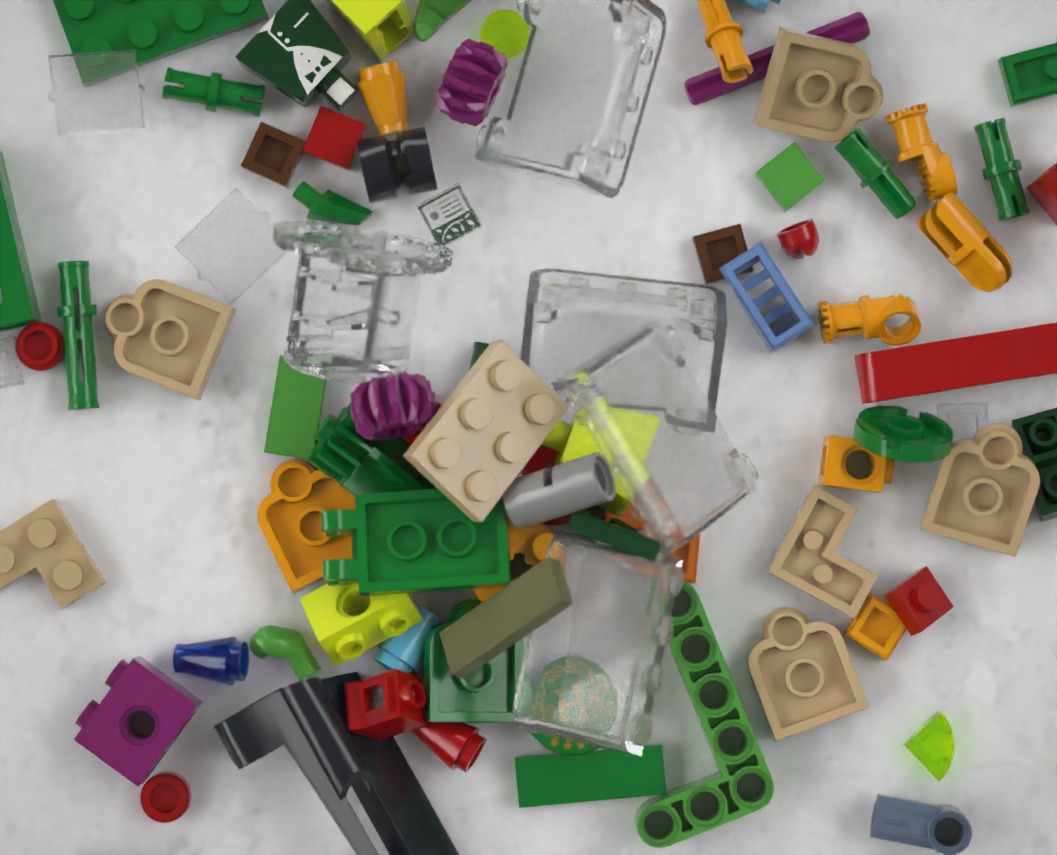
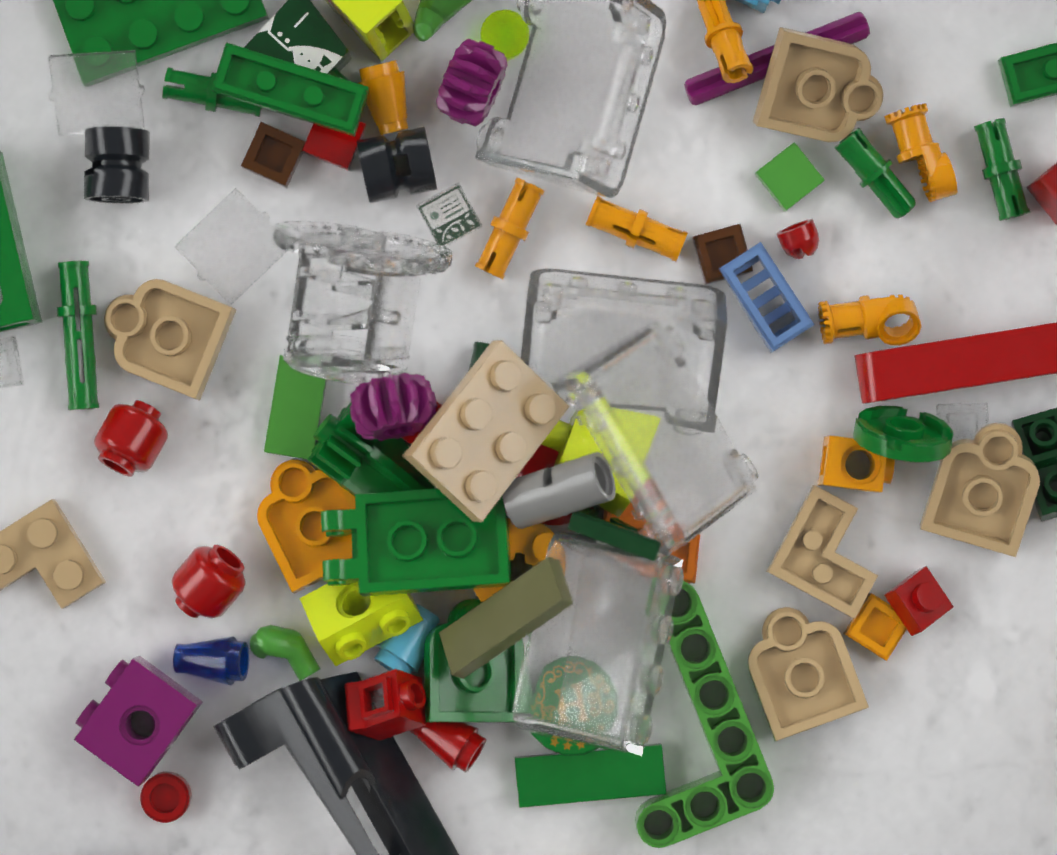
red plate [16,322,65,371] -> none
green bar [292,181,373,225] -> none
sand blue piece [870,793,972,855] -> none
clear neon green tile [903,711,954,781] -> none
light orange arm [917,192,1013,292] -> none
none -> black wheel [84,126,150,203]
none -> red head [94,400,168,477]
none -> red head [172,544,246,619]
none -> green tile [211,42,370,137]
none -> light orange pin [475,177,545,279]
none -> light orange pin [585,196,688,262]

